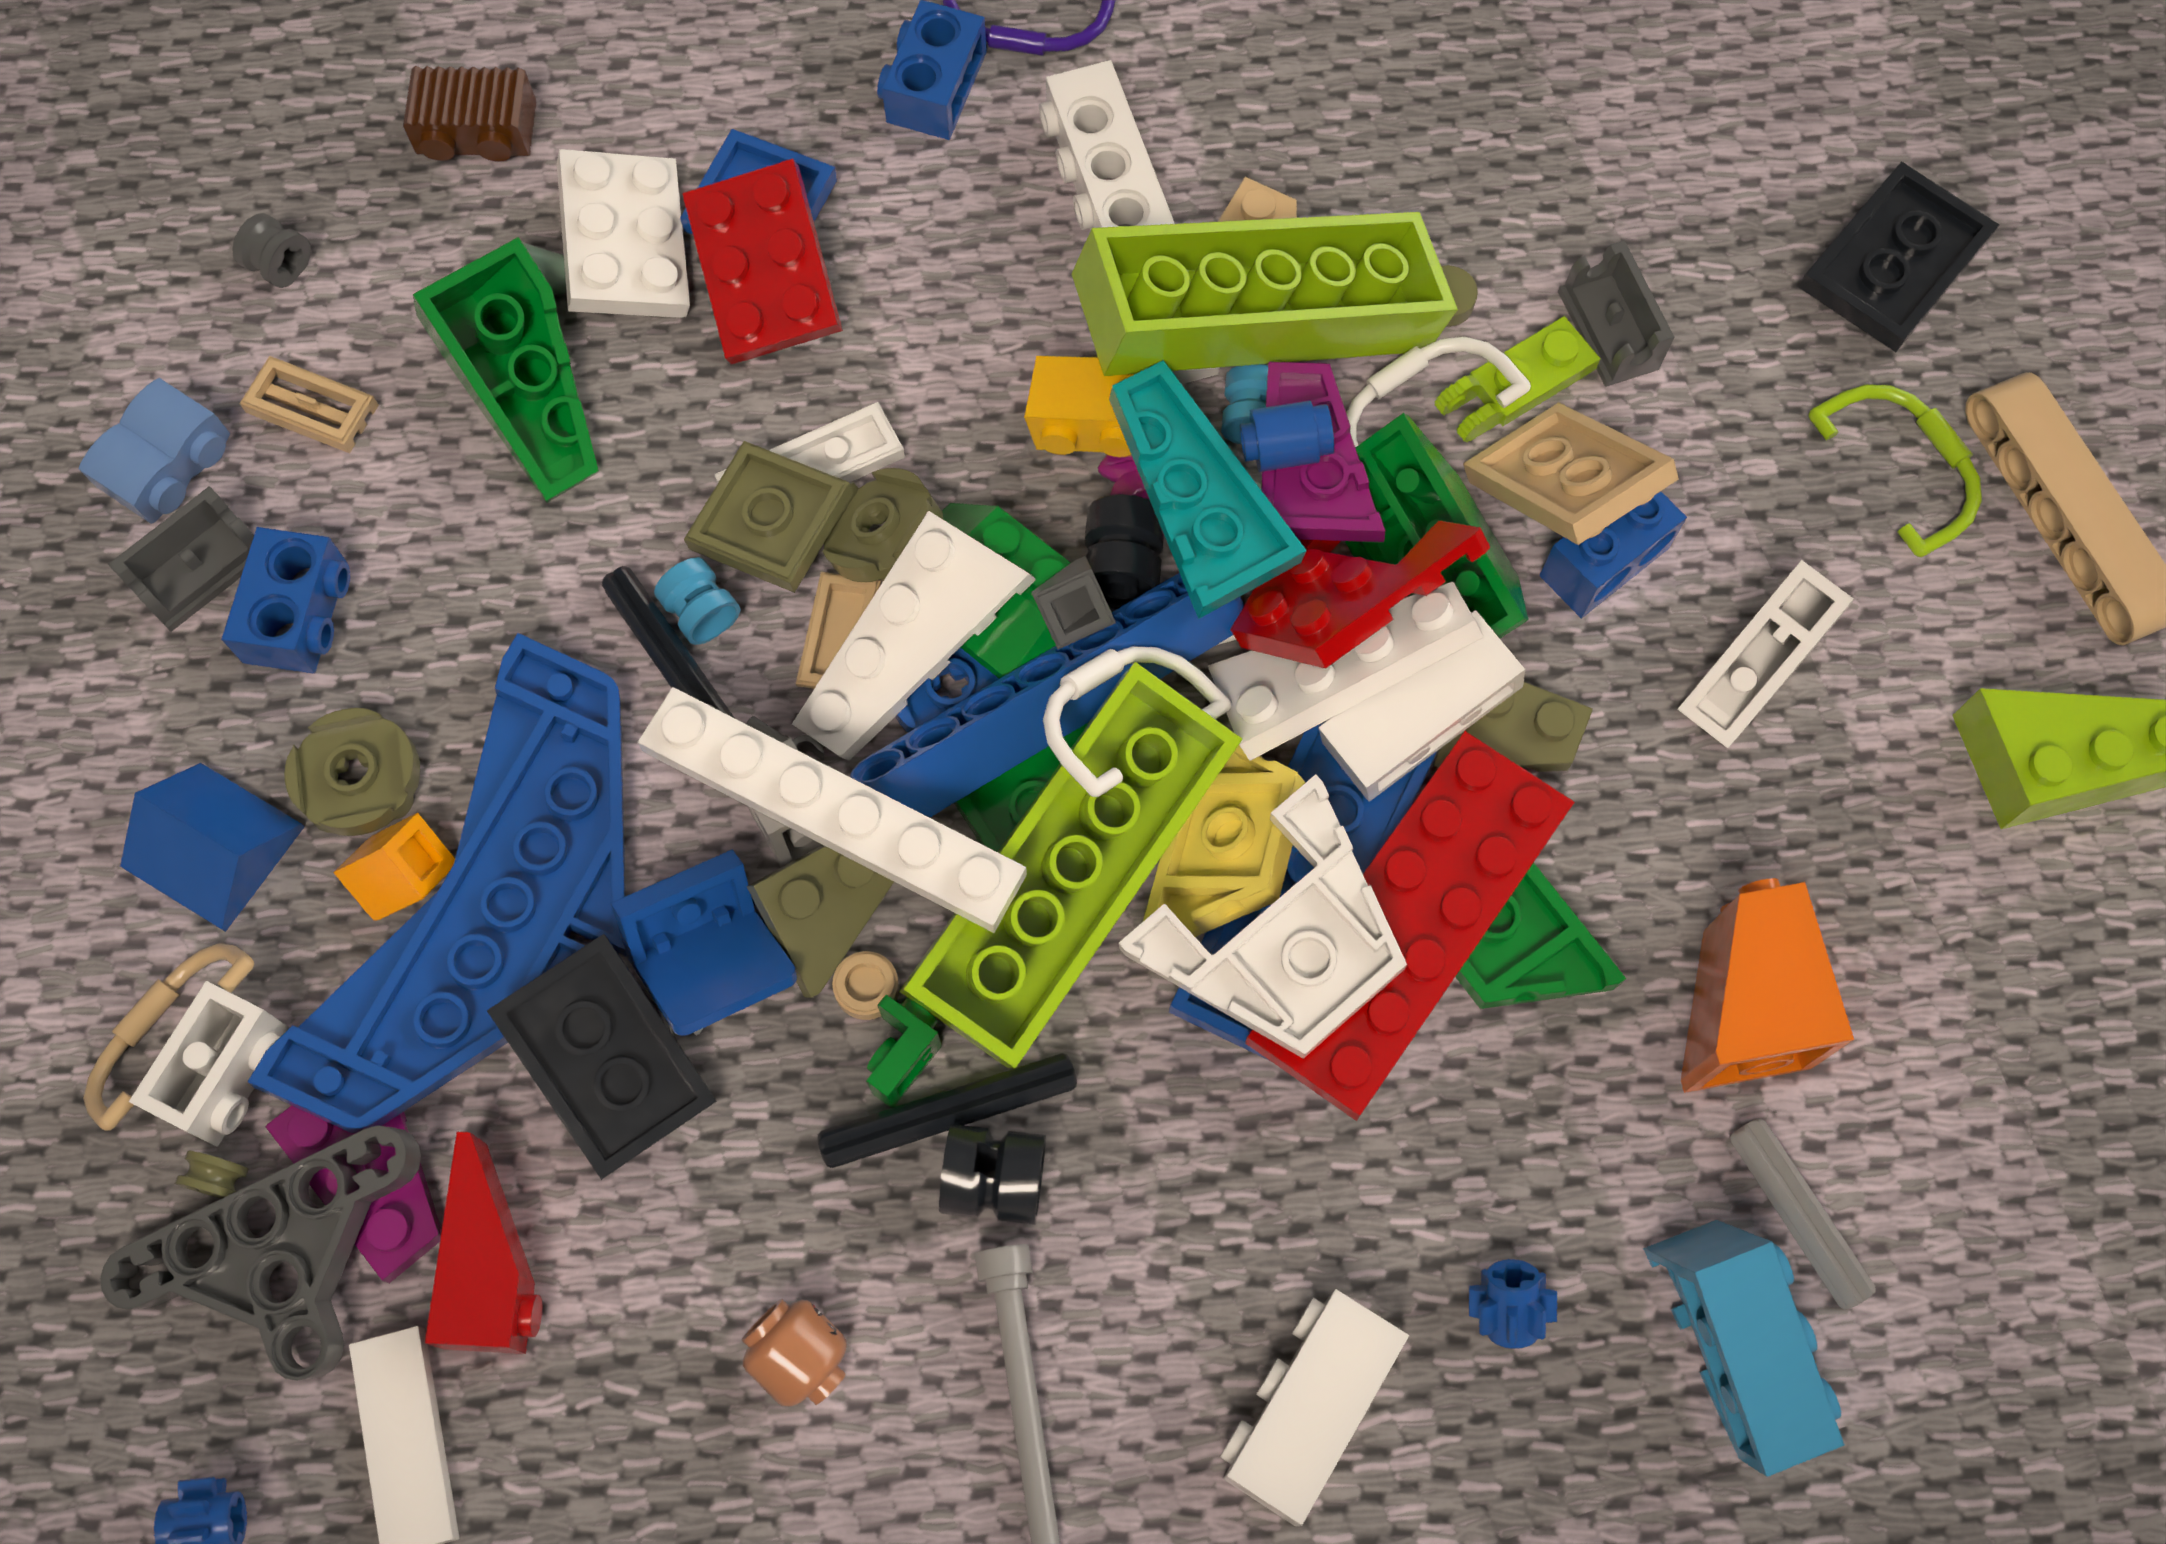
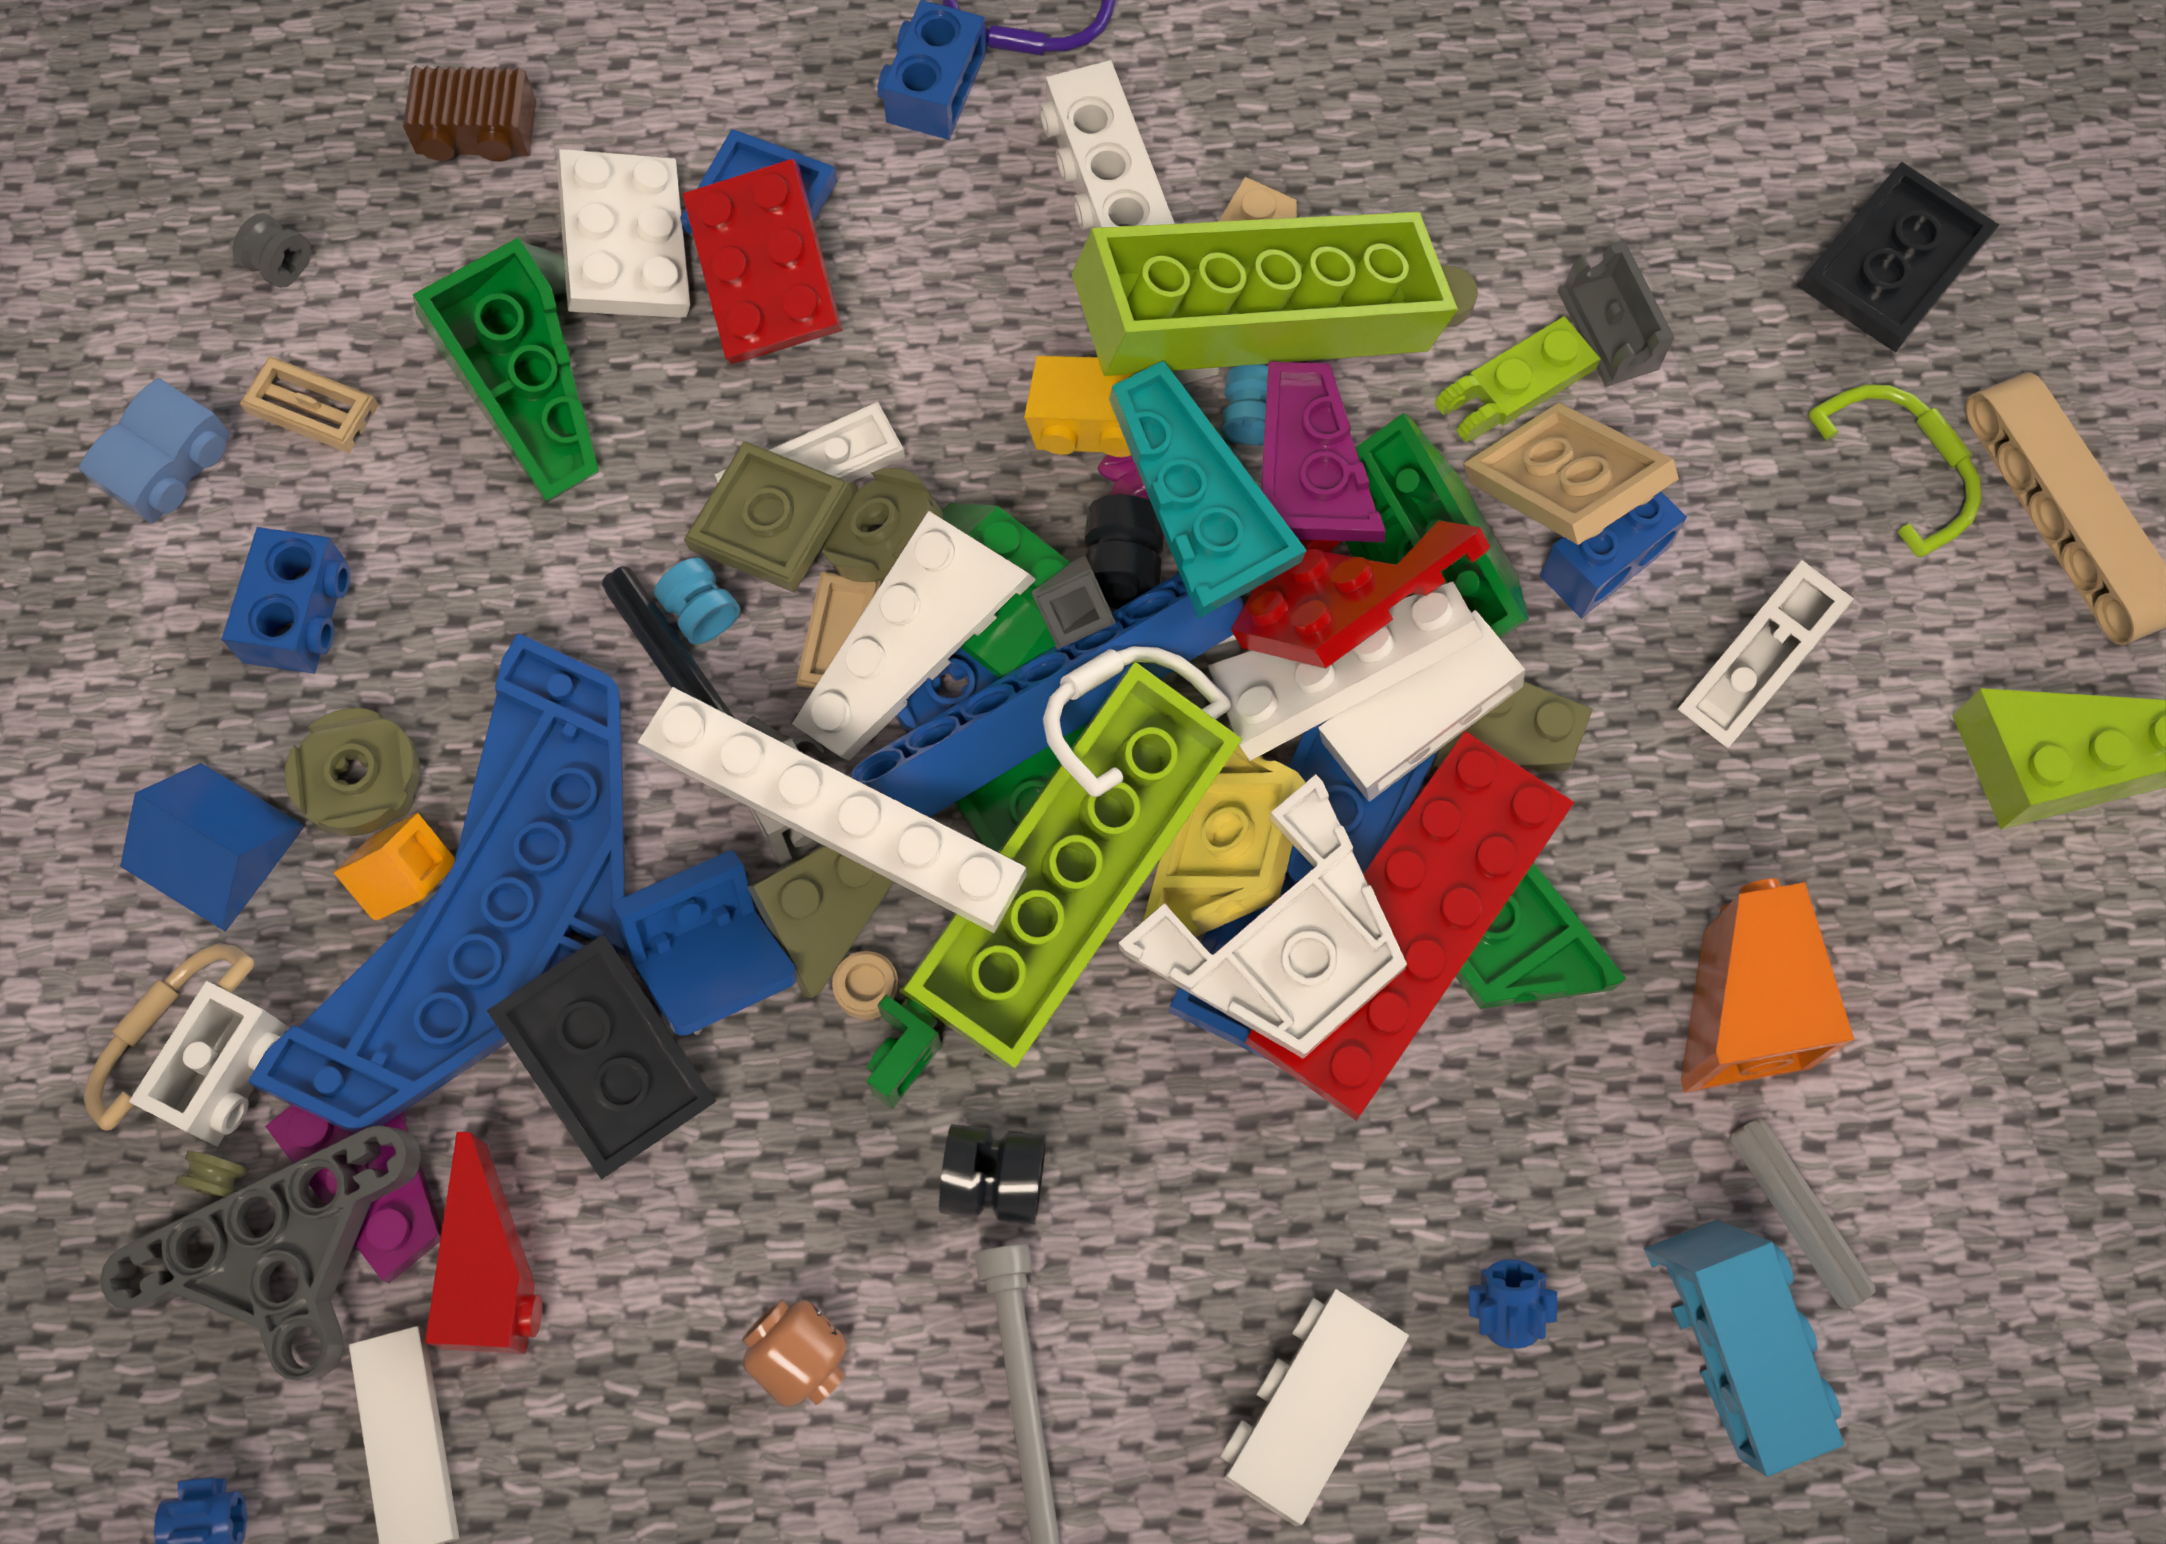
dark grey hinge [108,486,254,632] -> none
black axle [818,1053,1077,1168] -> none
blue brick [1239,400,1334,472] -> none
white piece [1346,337,1531,447] -> none

